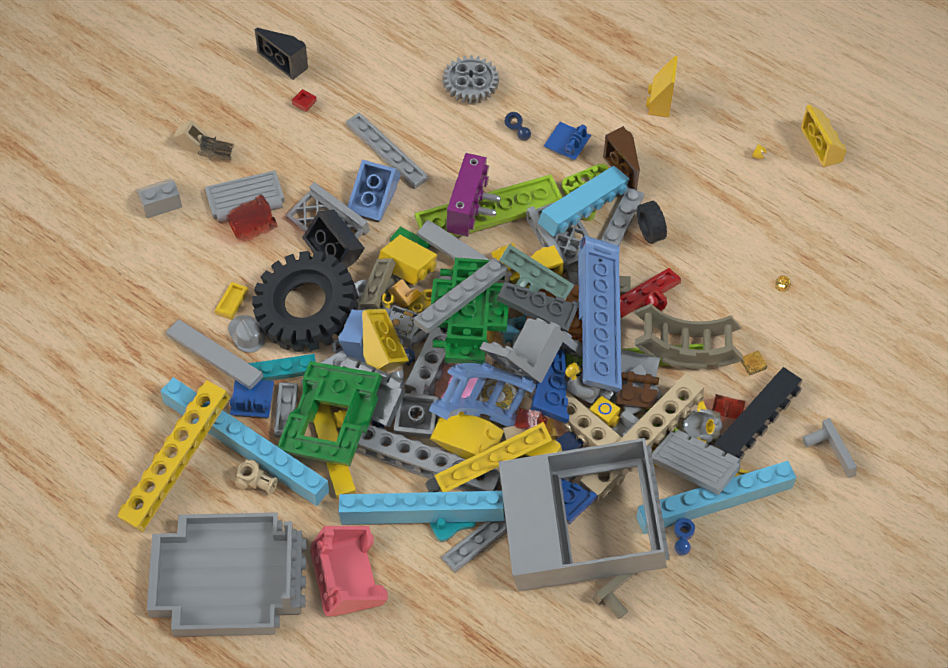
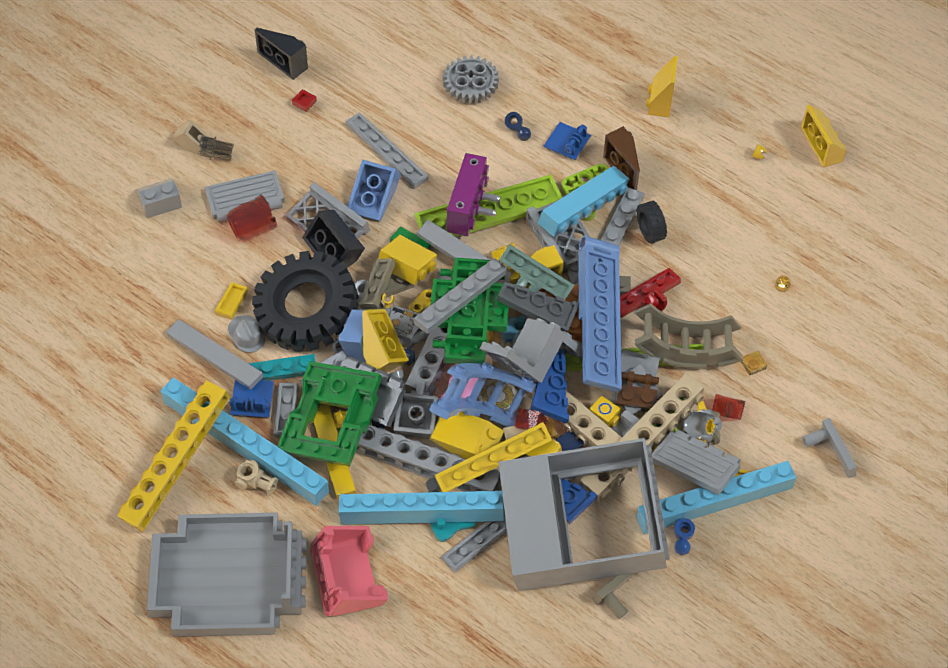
light orange panel [388,279,422,308] -> none
light grey torso [565,363,614,403] -> none
black brick [714,366,803,460] -> none

